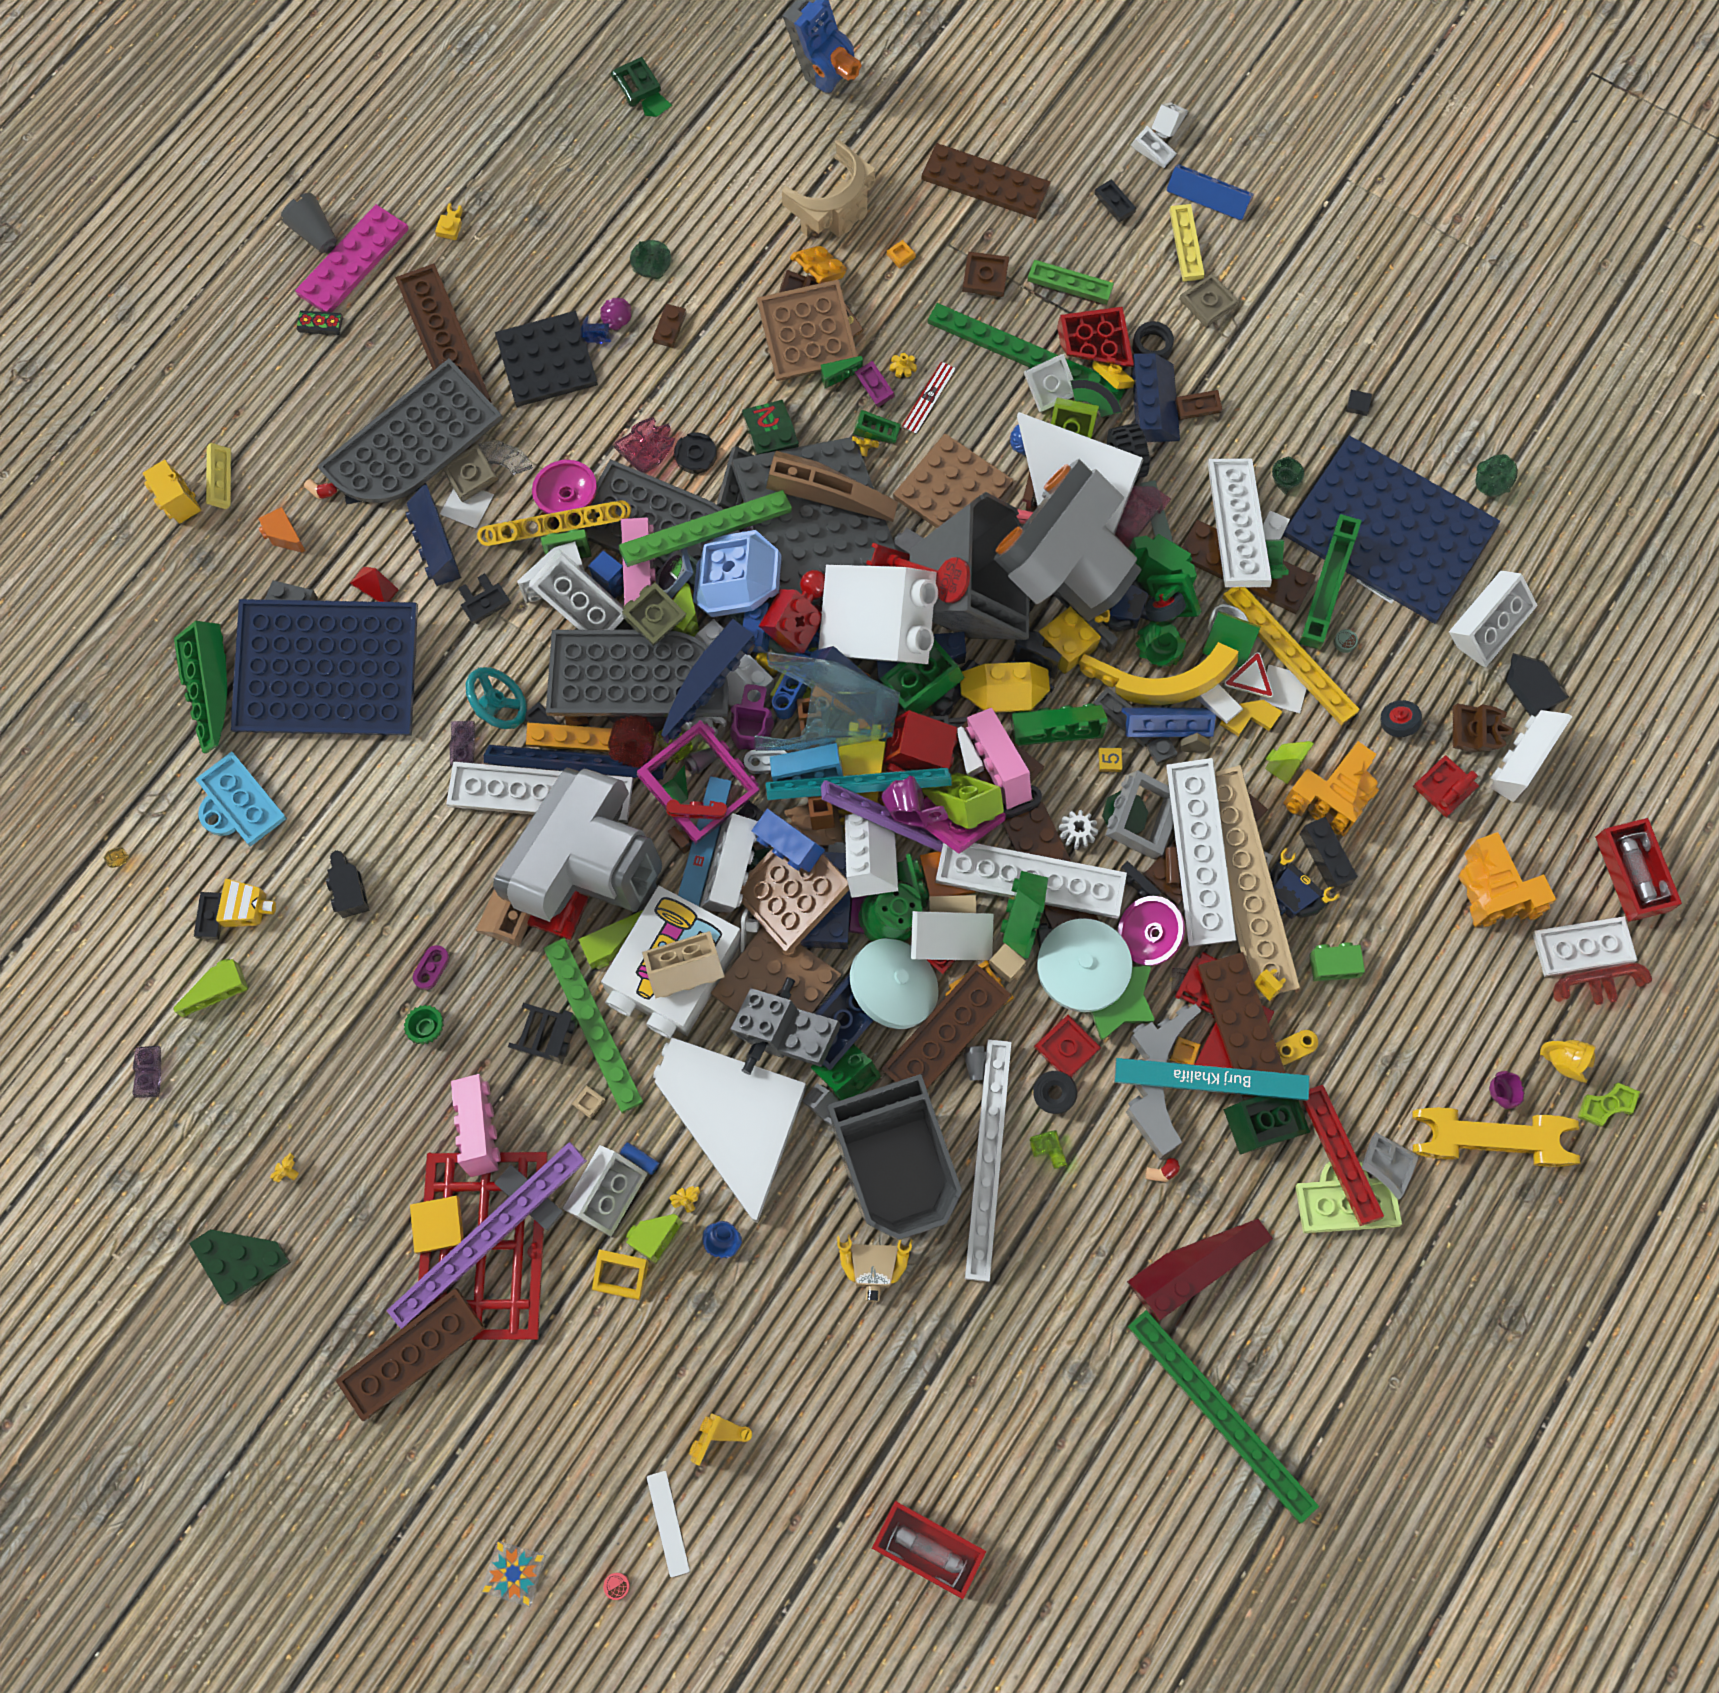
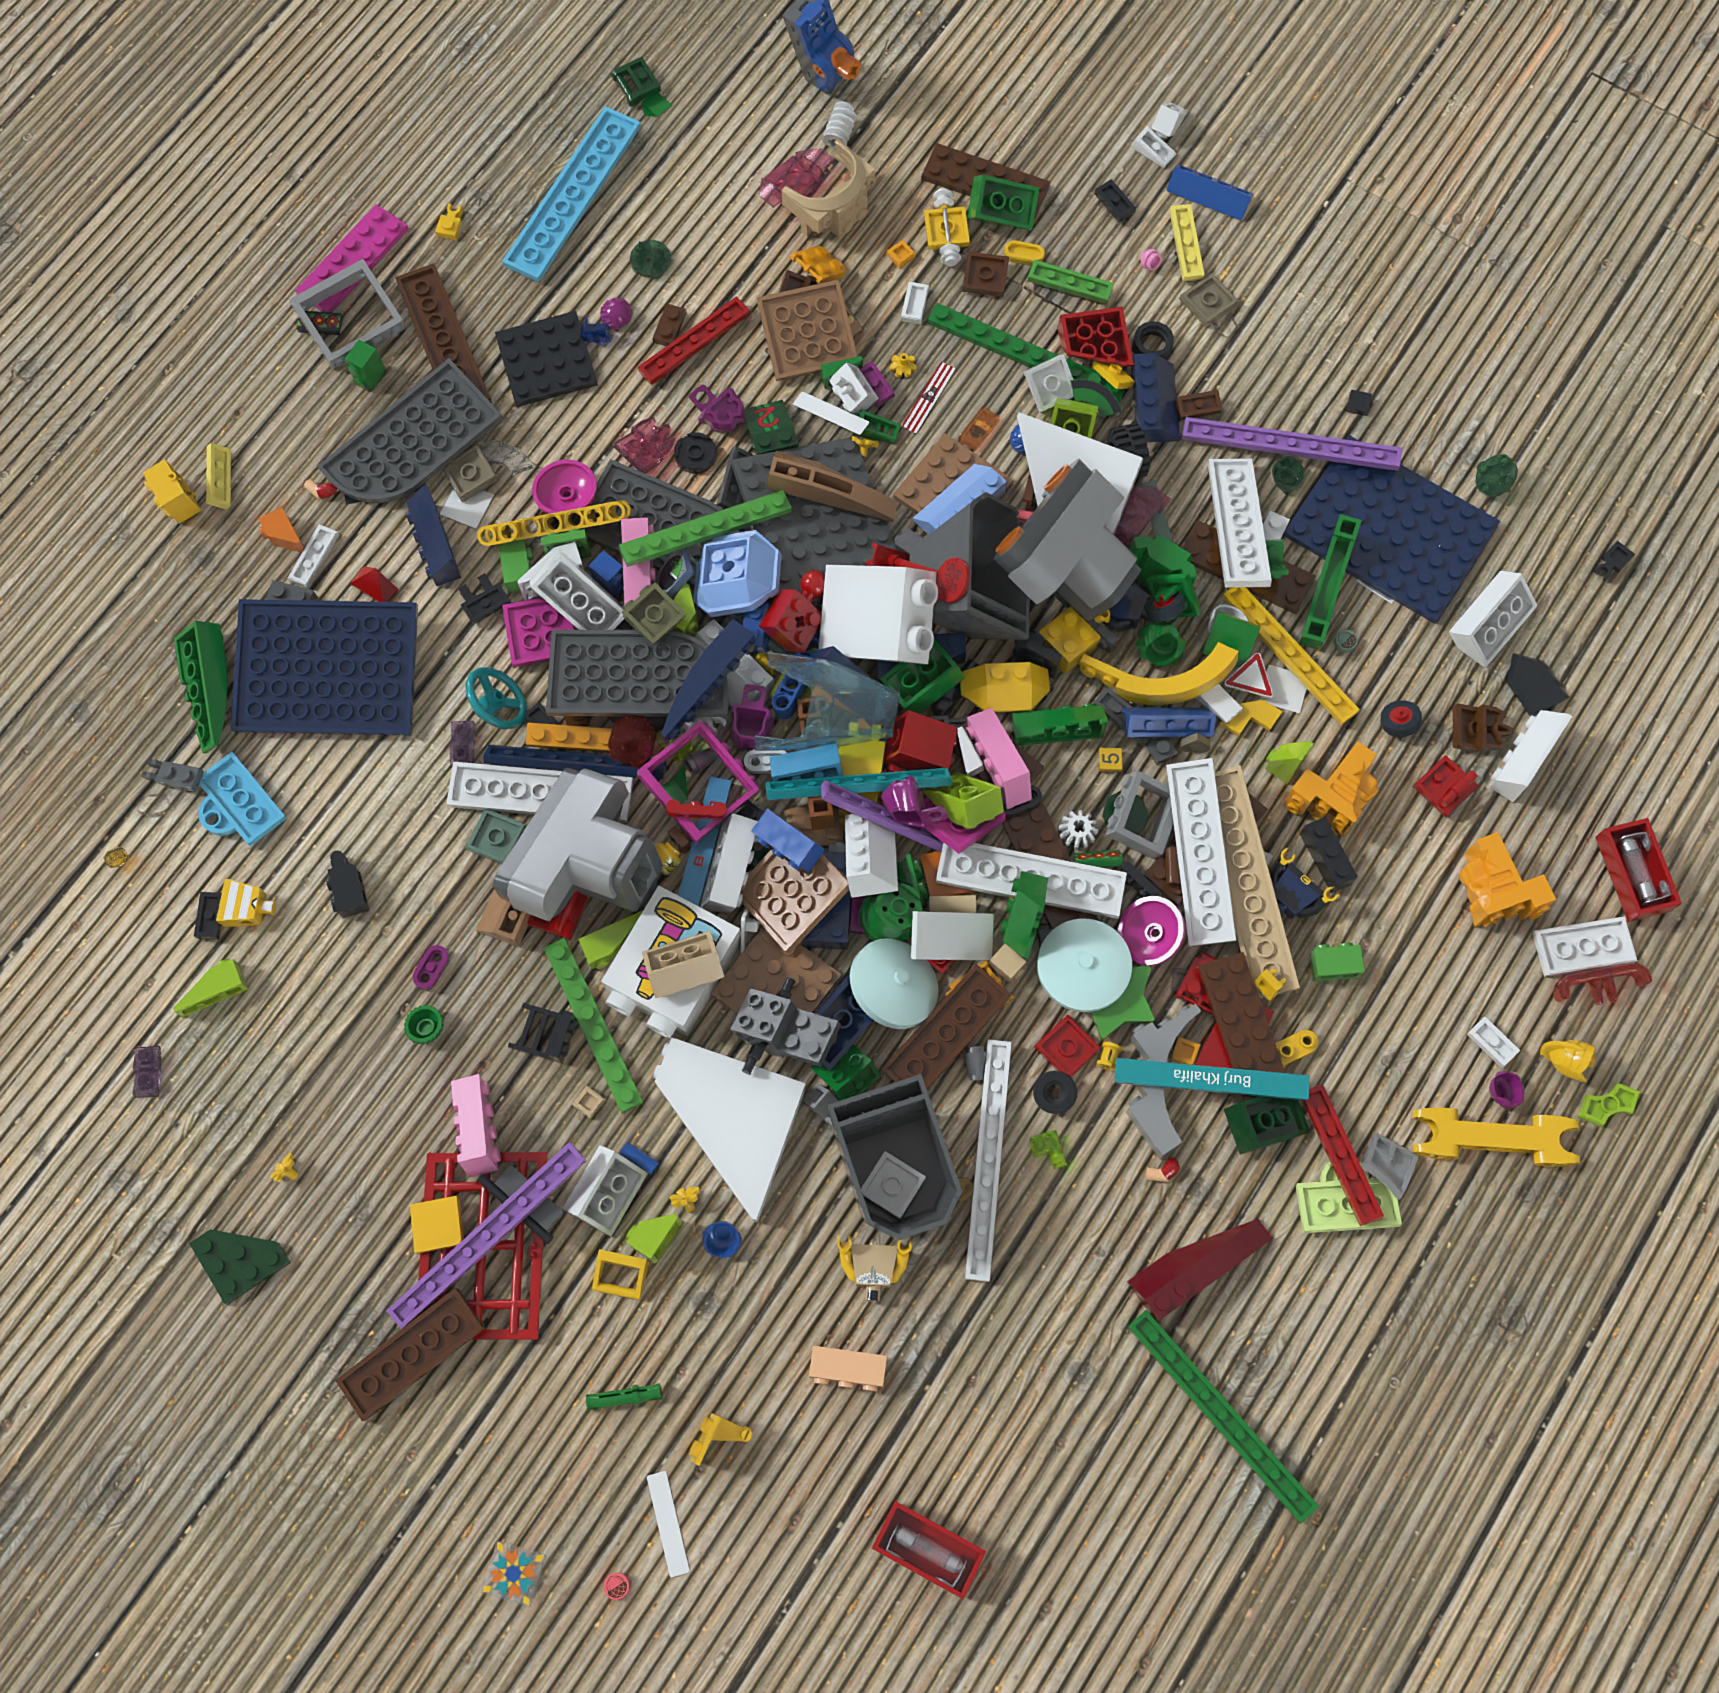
dark grey cone [281,193,337,253] -> none
none -> dark grey hinge [141,758,204,792]
none -> white tile [288,524,340,589]
none -> light grey window [289,259,406,369]
none -> green brick [344,339,386,390]
none -> sand green tile [465,809,527,865]
none -> black bar [478,1174,554,1244]
none -> bright green brick [498,539,534,592]
none -> medium azure plate [502,106,641,282]
none -> dark pink plate [502,598,574,668]
none -> green pin [586,1383,662,1411]
none -> red plate [638,296,750,385]
none -> yellow head [655,841,681,876]
none -> magenta piece [689,384,745,432]
none -> clear pink piece [760,148,835,208]
none -> white sticker [793,392,869,435]
none -> light nougat brick [809,1346,887,1392]
none -> white piece [822,102,857,148]
none -> white brick [829,363,879,415]
none -> white plate [861,1151,926,1219]
none -> white tile [901,282,929,325]
none -> light blue slope [913,464,1007,535]
none -> yellow plate [924,188,970,266]
none -> clear orange tile [958,406,1000,451]
none -> clear yellow tile [958,1177,974,1201]
none -> green slope [967,175,1040,230]
none -> yellow tile [1004,240,1045,266]
none -> green tile [1074,849,1123,868]
none -> yellow bush [1096,1042,1123,1072]
none -> bright pink plate [1140,249,1162,270]
none -> medium lavender plate [1182,417,1402,471]
none -> white plate [1467,1017,1520,1068]
none -> black plate [1594,541,1635,581]

